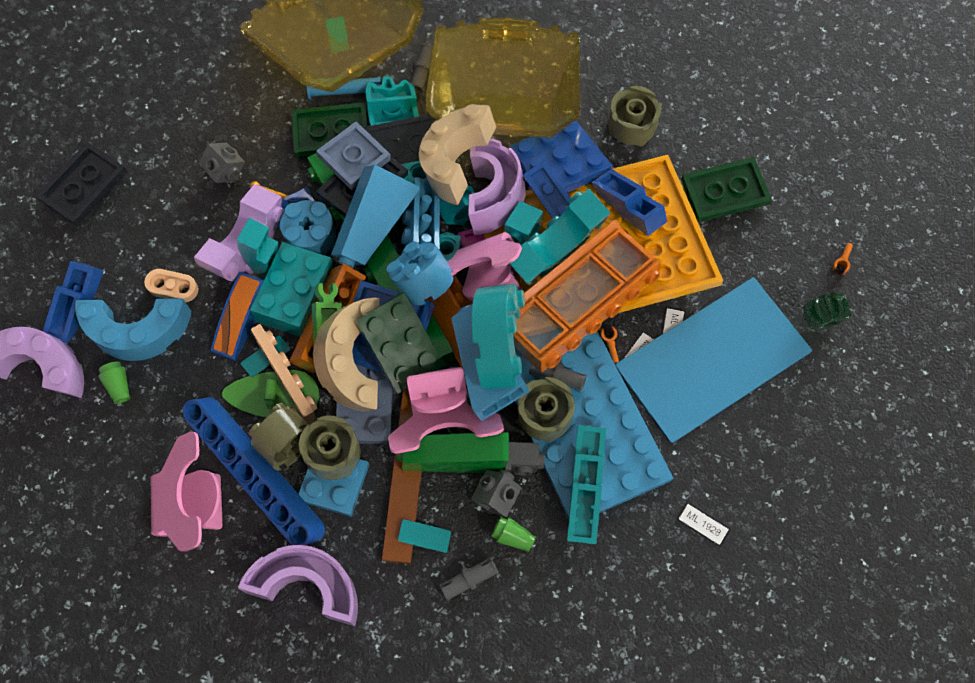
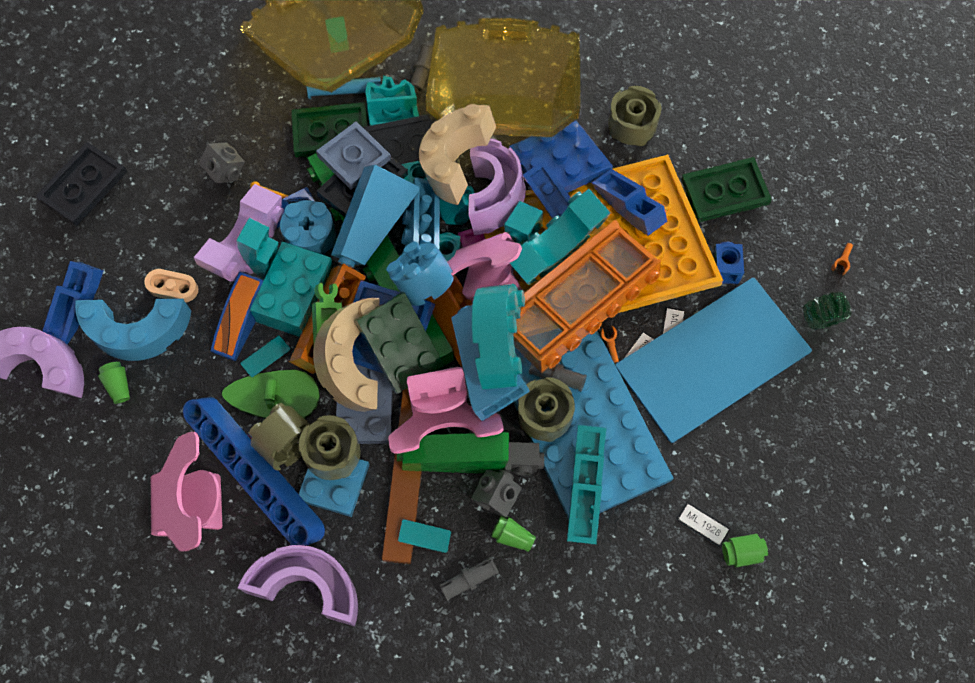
light nougat plate [251,324,317,424] -> none
none -> blue brick [712,242,744,284]
none -> bright green brick [722,534,768,567]

